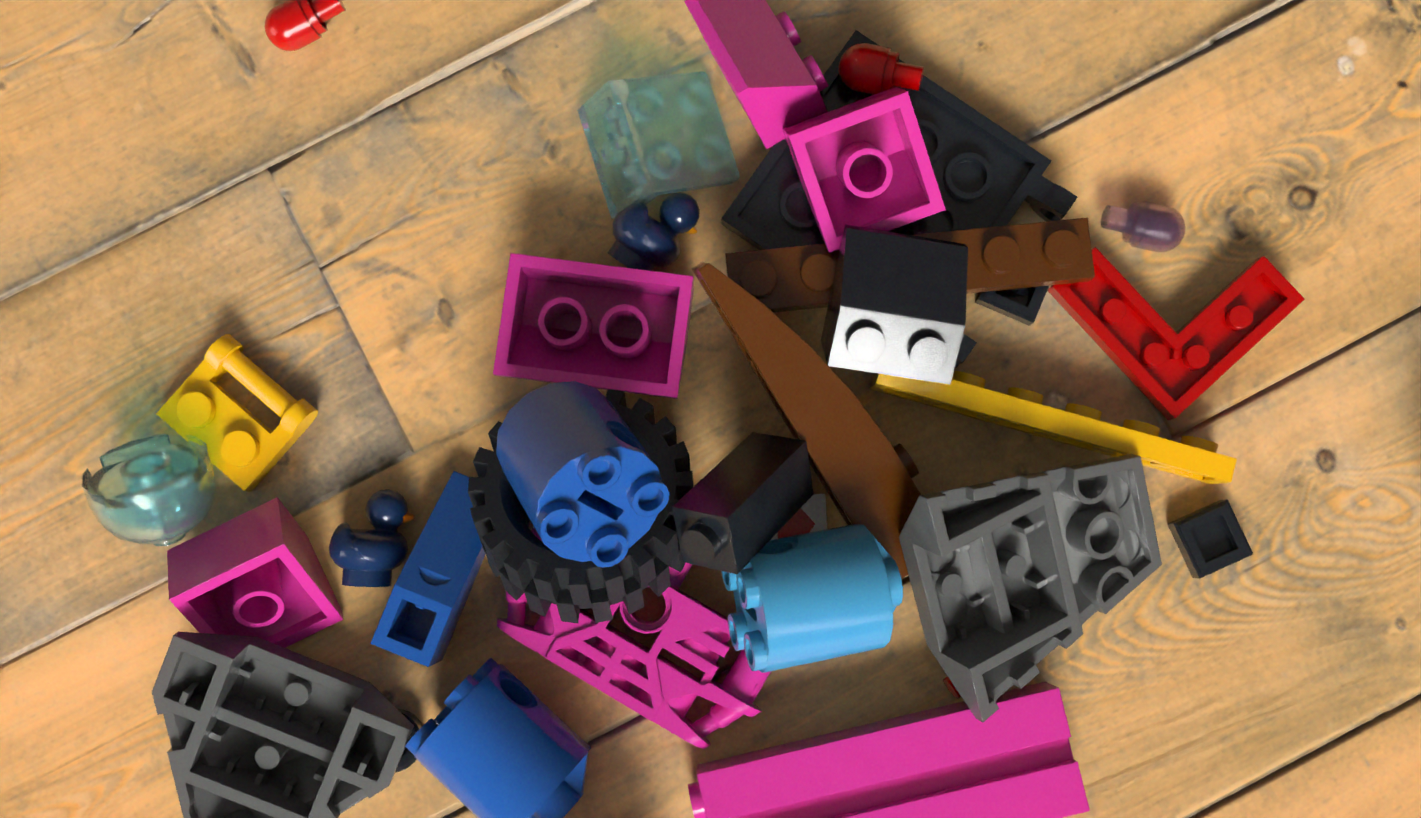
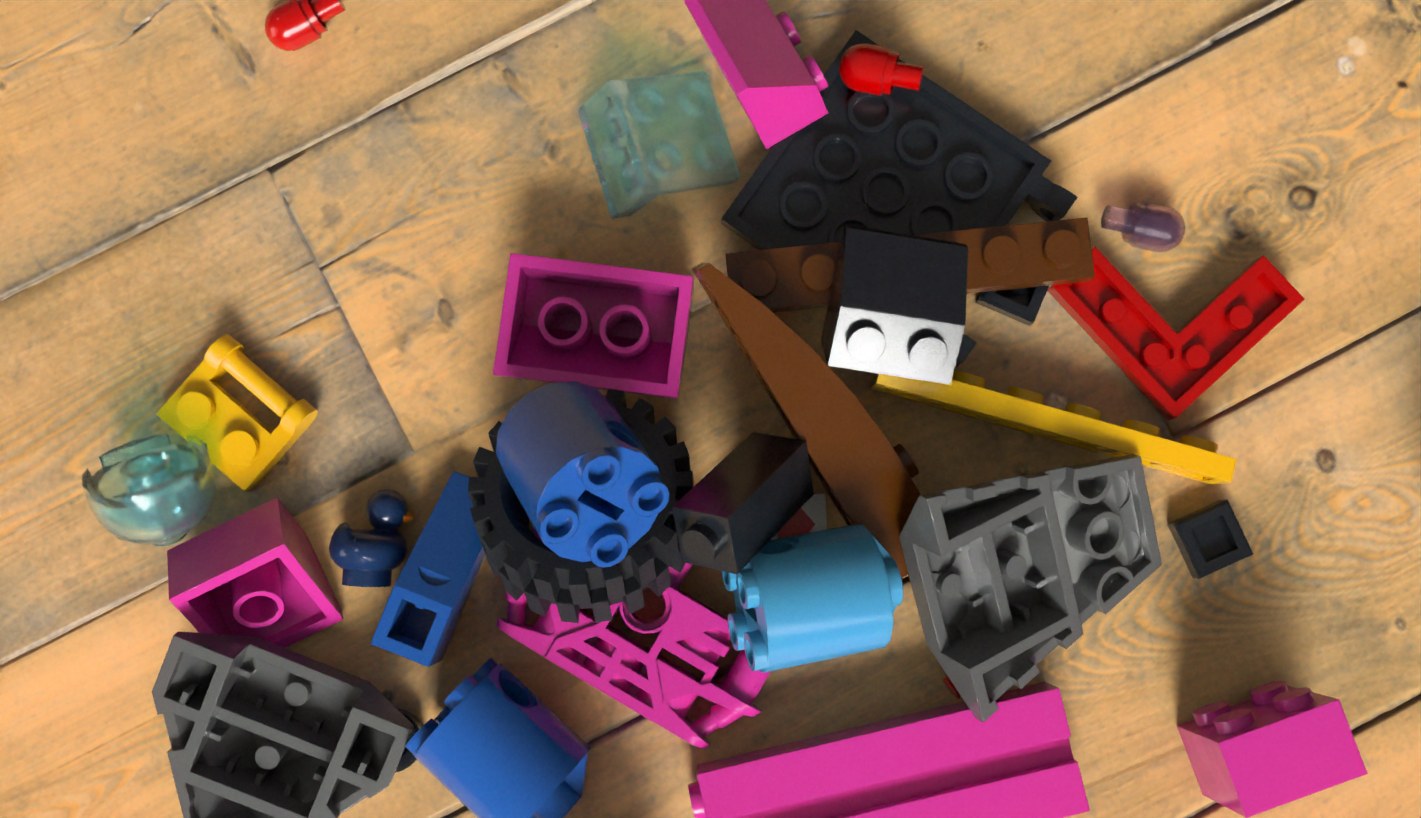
dark blue animal [607,193,700,271] -> none
dark pink slope [783,87,946,252] -> none
none -> dark pink brick [1177,681,1368,818]

